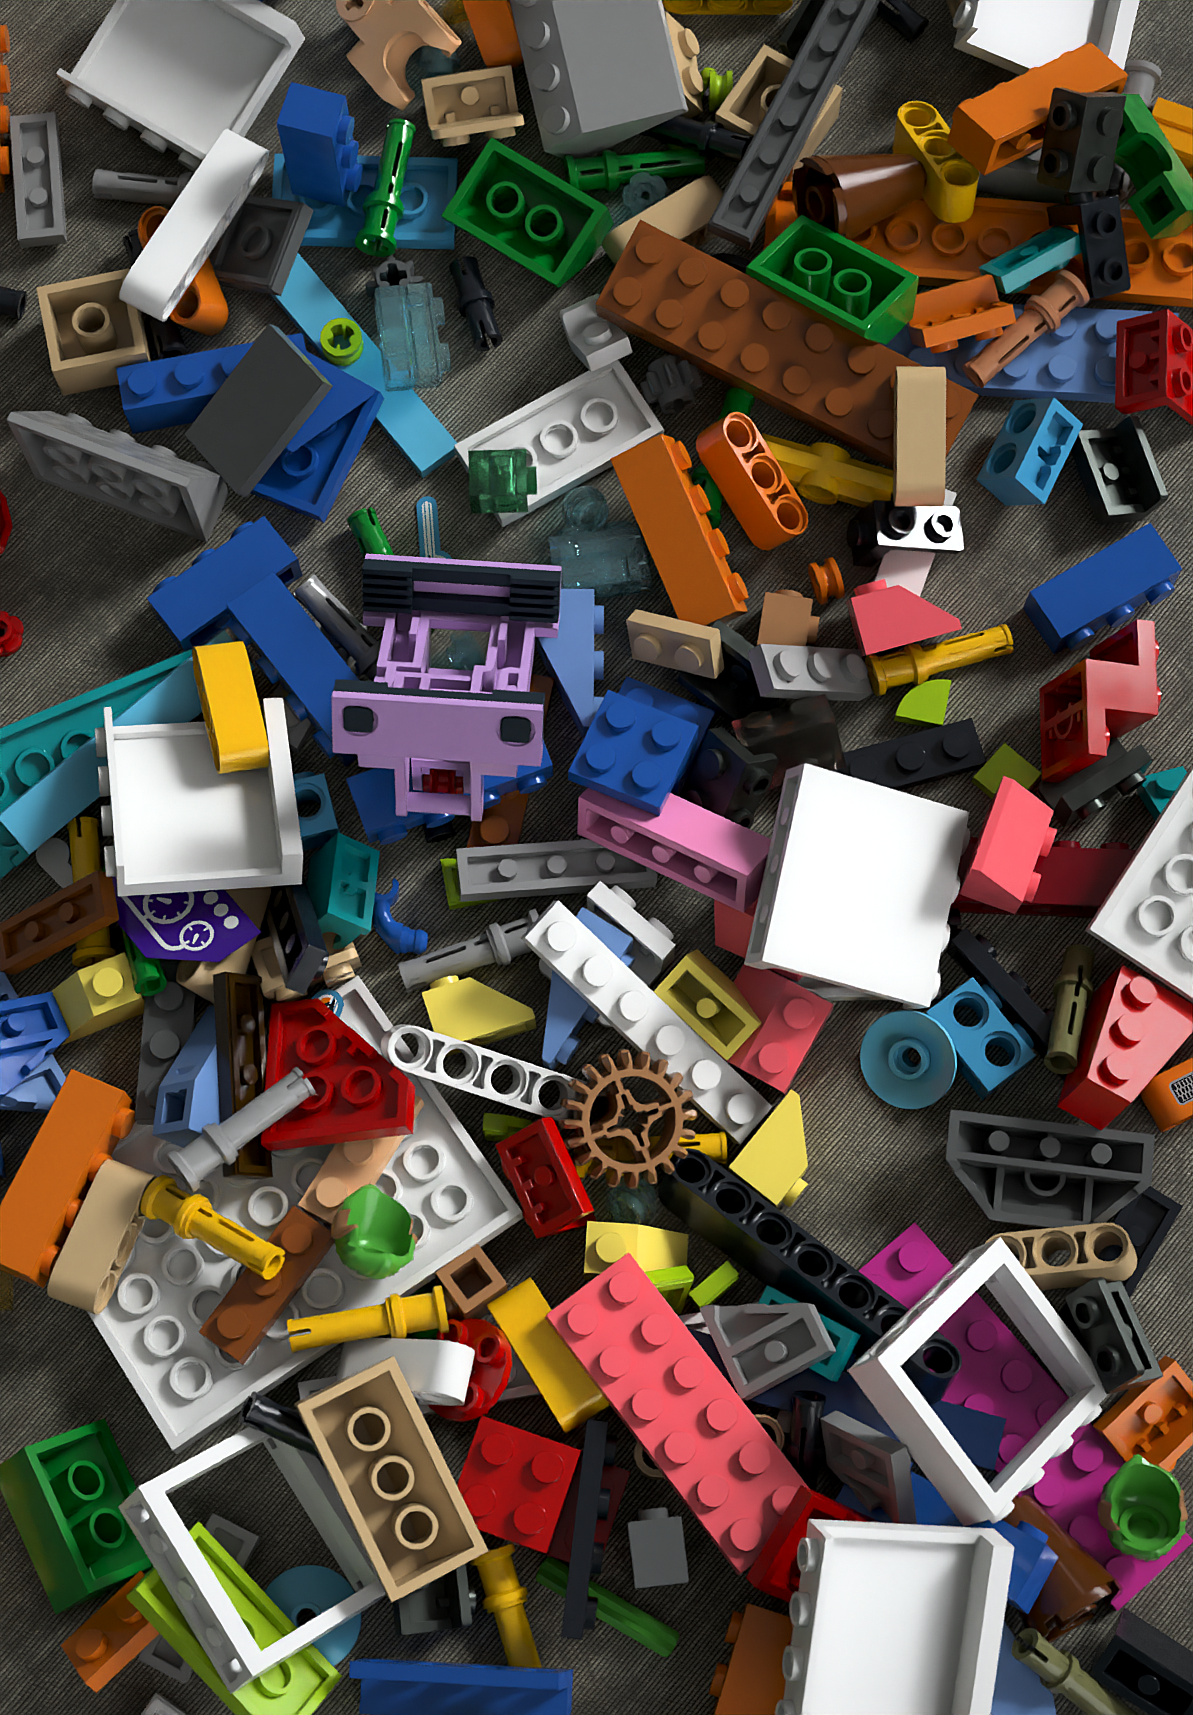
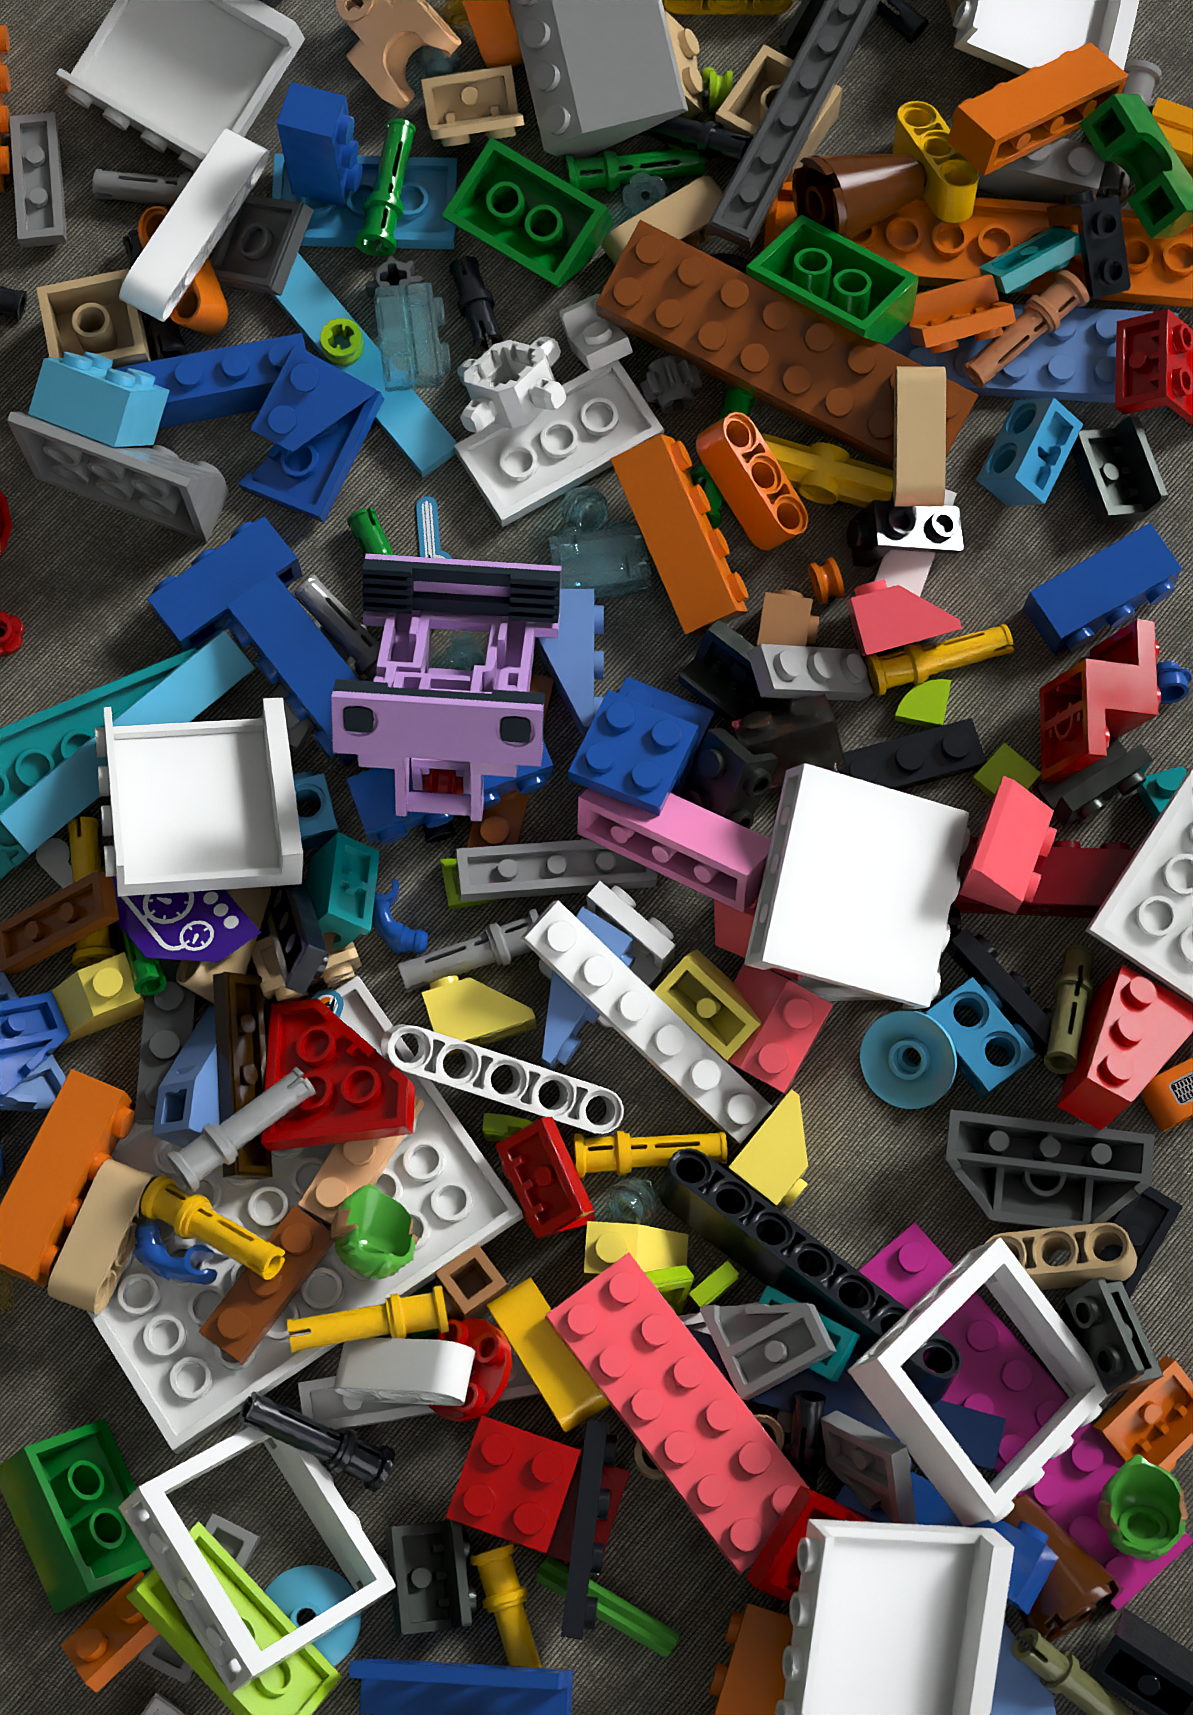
dark grey tile [184,324,333,497] -> none
yellow beam [192,641,269,774] -> none
tan slope [294,1356,488,1602] -> none
clear green brick [468,449,537,514] -> none
medium nougat gear [558,1049,697,1189] -> none
tan plate [626,609,725,679] -> none
dark grey brick [627,1507,689,1590] -> none
pearl dark grey bracket [1037,87,1127,193] -> none
none -> medium azure brick [28,352,170,448]
none -> blue piece [133,1222,217,1285]
none -> white piece [457,336,566,433]
none -> blue plate [1156,661,1192,704]

